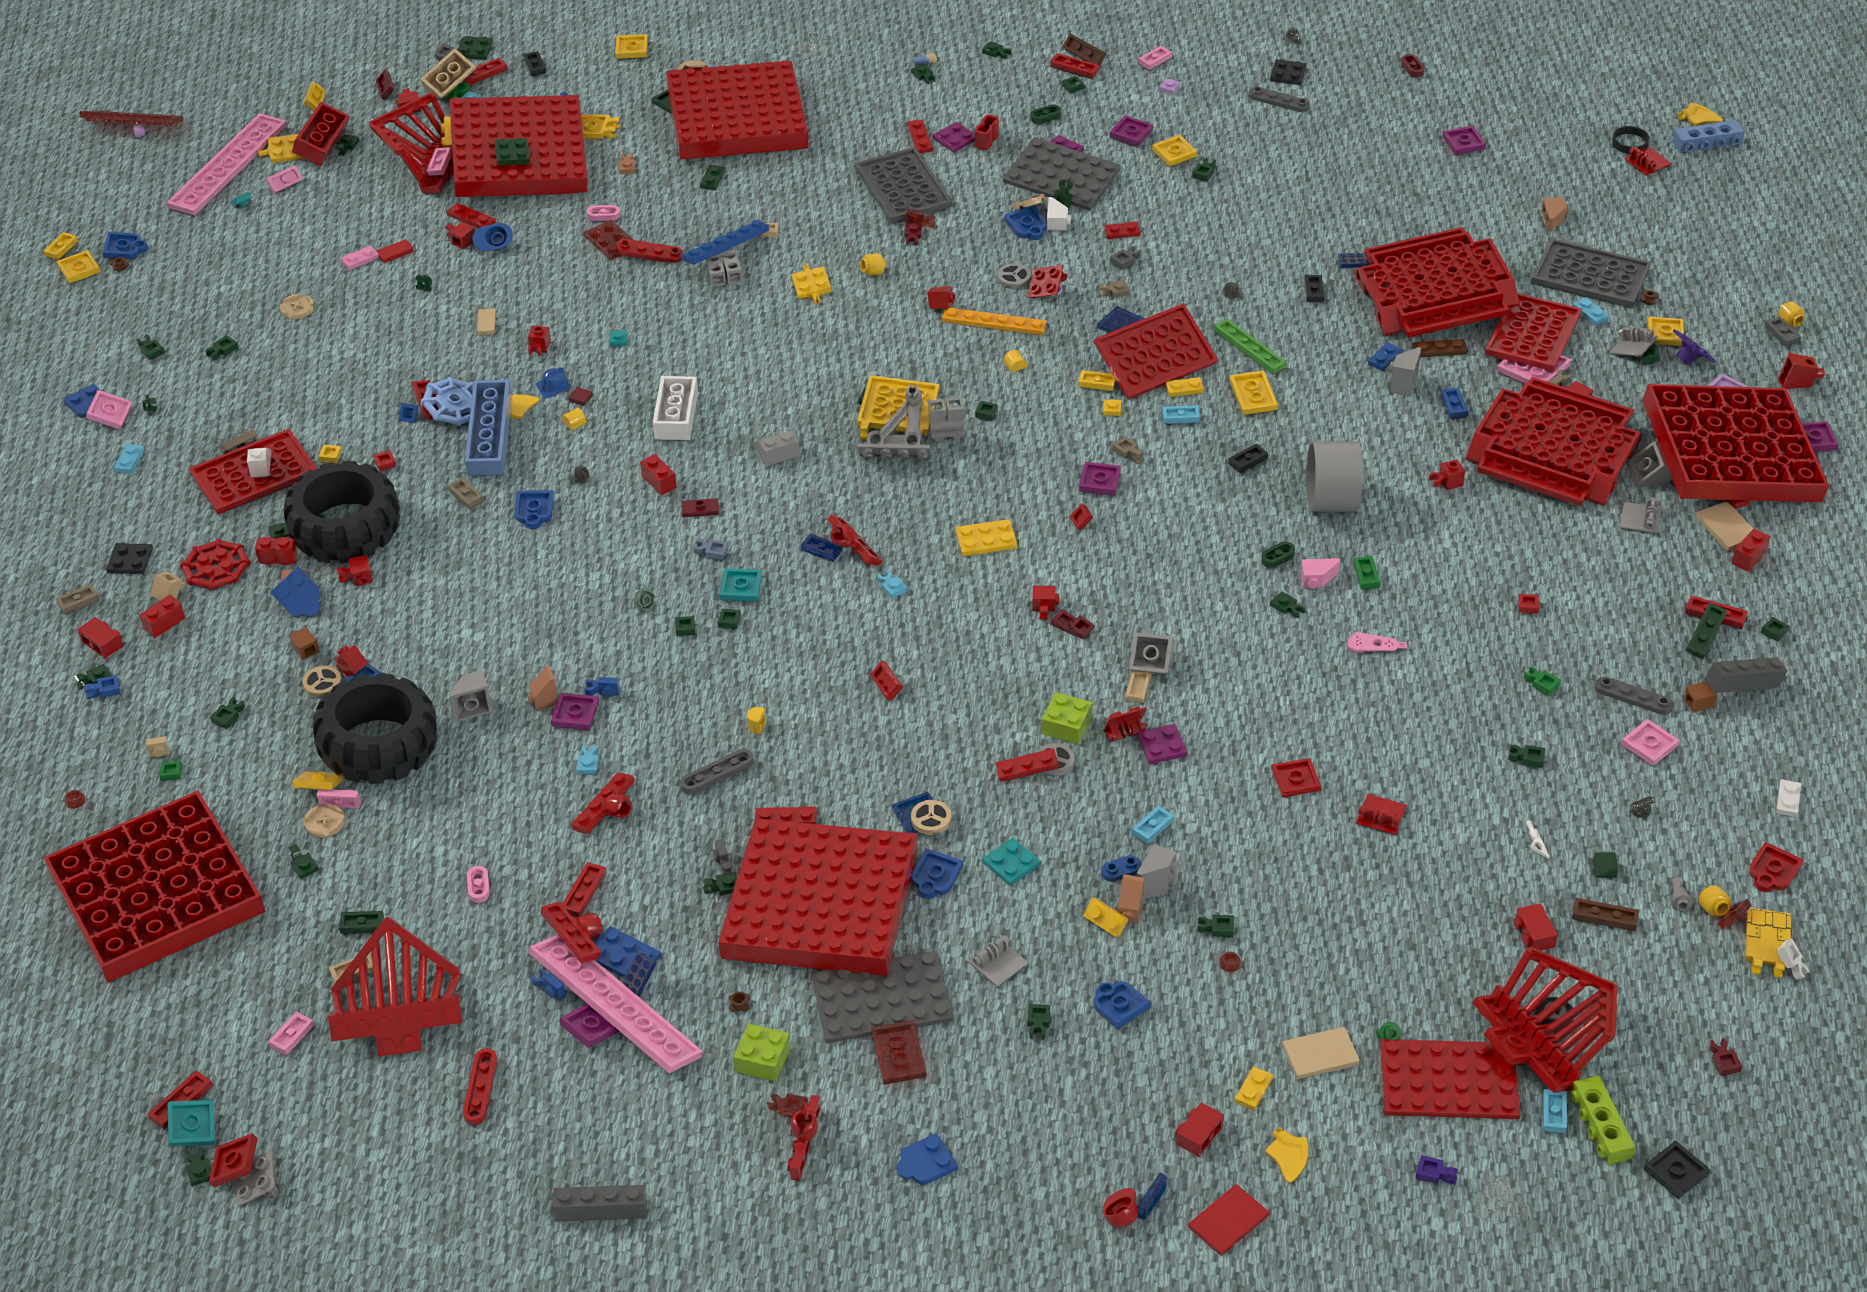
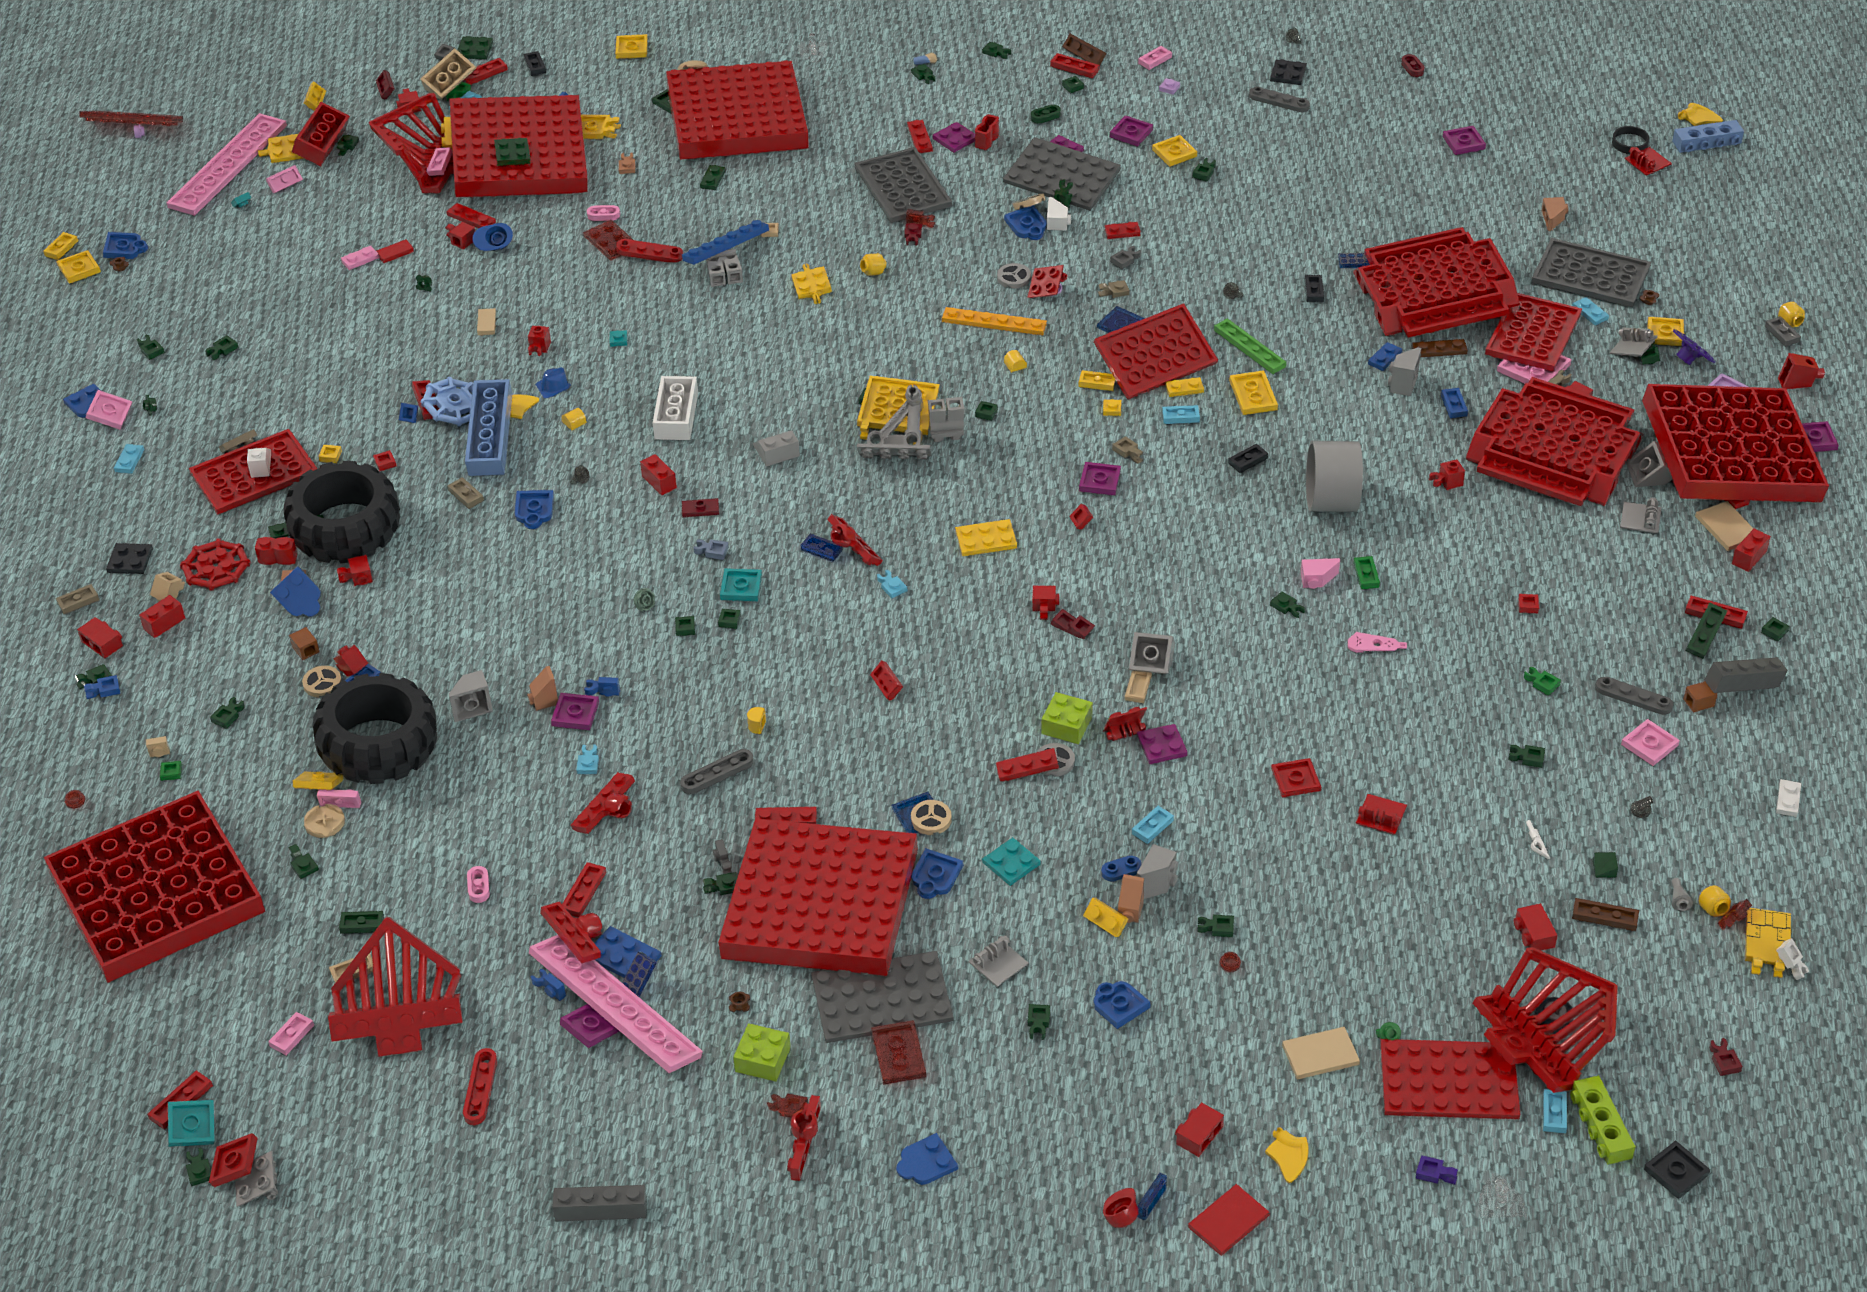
tan tile [280,294,314,319] -> none
dark red tile [568,387,593,406] -> none
red brick [927,286,955,309] -> none
yellow plate [1234,1066,1273,1111] -> none
dark green plate [1261,542,1295,568] -> none
red plate [1749,842,1804,892] -> none

